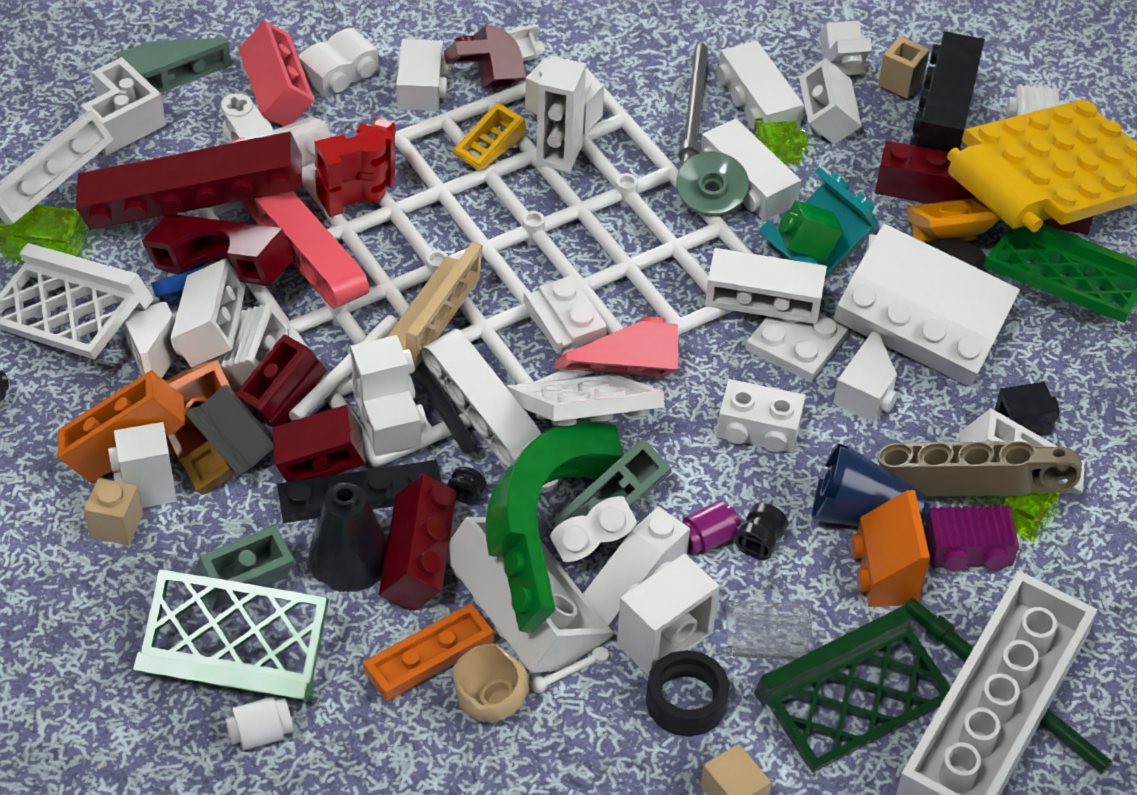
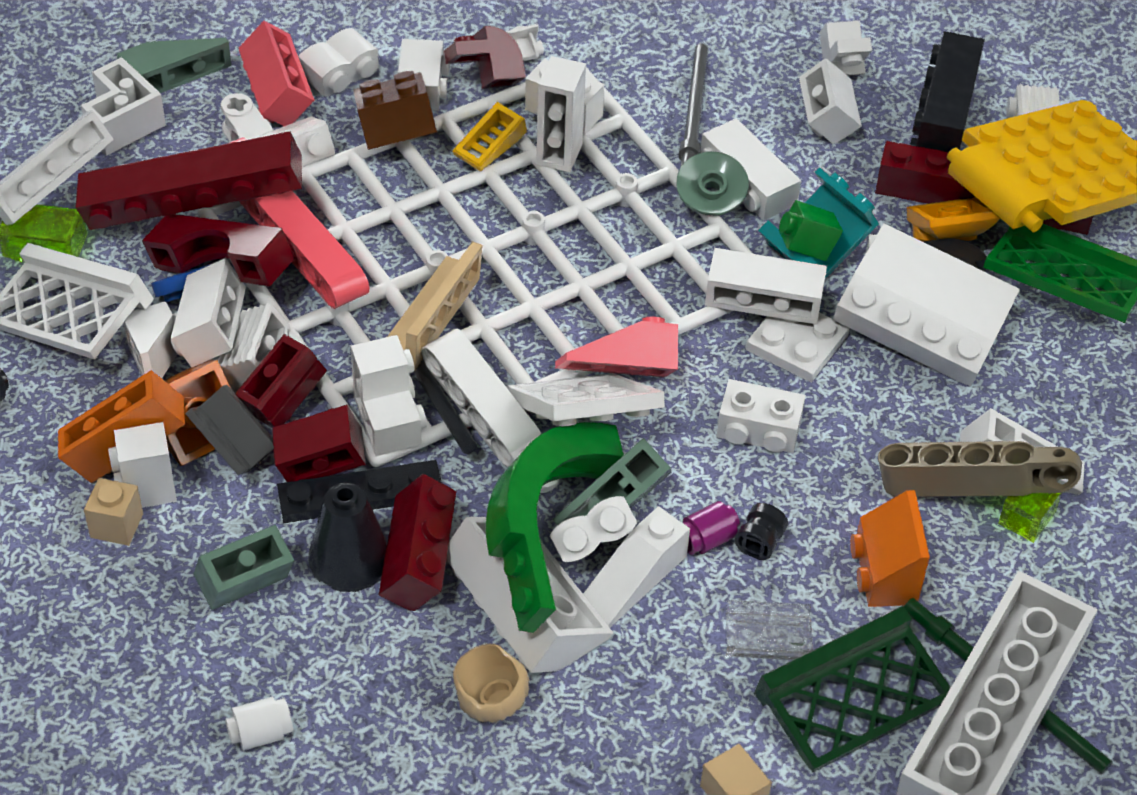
fence [134,569,329,703] -> none
pearl gold plate [180,441,236,495] -> none
white bar [289,315,398,421] -> none
red hips [314,118,396,217] -> none
orange plate [363,603,495,702] -> none
black bush [446,466,486,506] -> none
white plate [523,275,607,354] -> none
white hinge [530,646,609,694] -> none
white brick [617,553,720,676] -> none
black tyre [646,650,730,737] -> none
white brick [716,41,804,139] -> none
clear neon green brick [753,118,808,165] -> none
dark blue cone [812,443,930,526] -> none
white slope [833,331,898,422] -> none
tan brick [878,36,930,99] -> none
magenta brick [925,505,1019,571] -> none
black brick [995,382,1060,436] -> none
none -> reddish brown brick [353,71,437,150]

